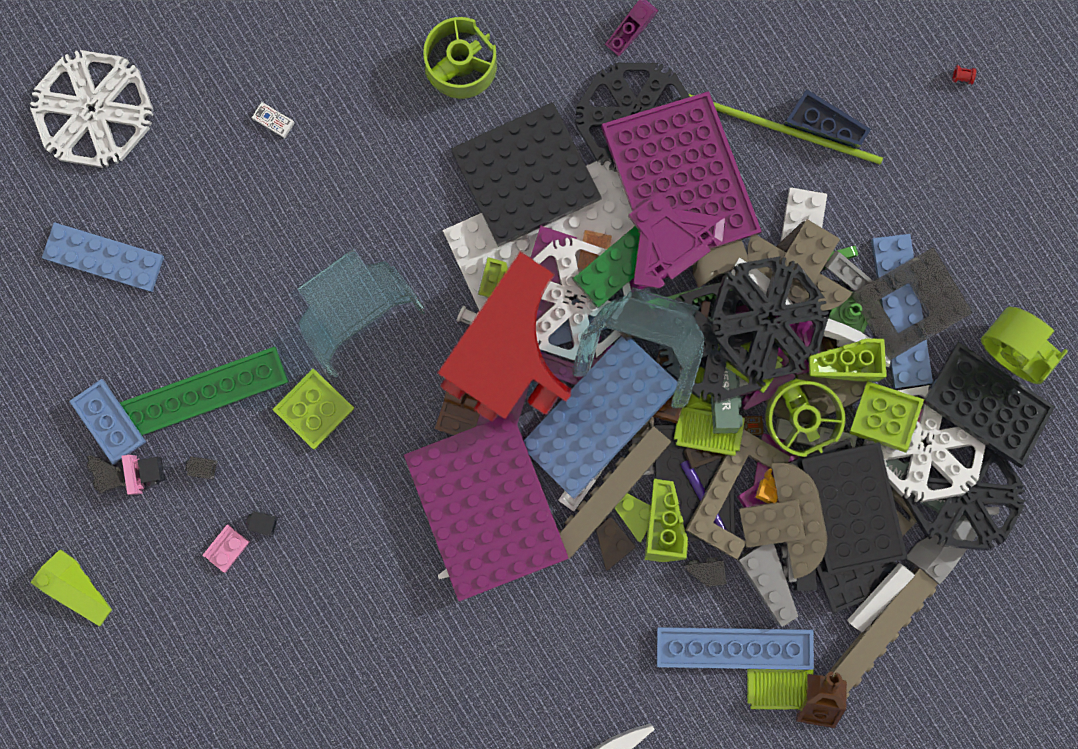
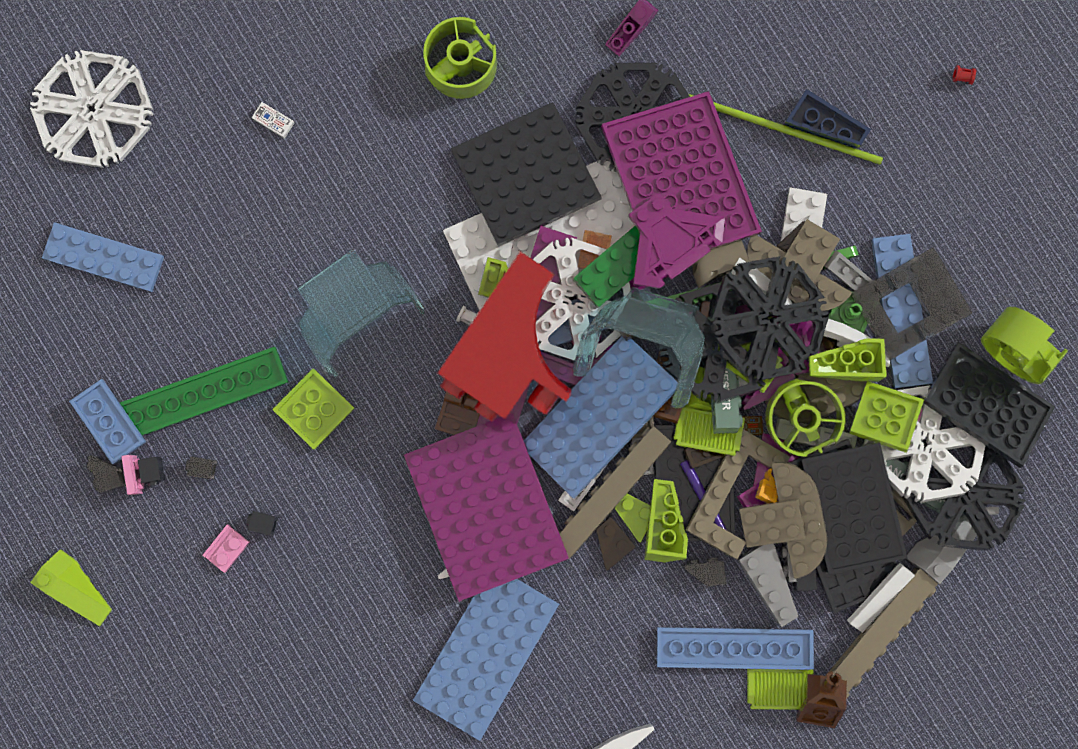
none -> medium blue plate [413,579,559,741]

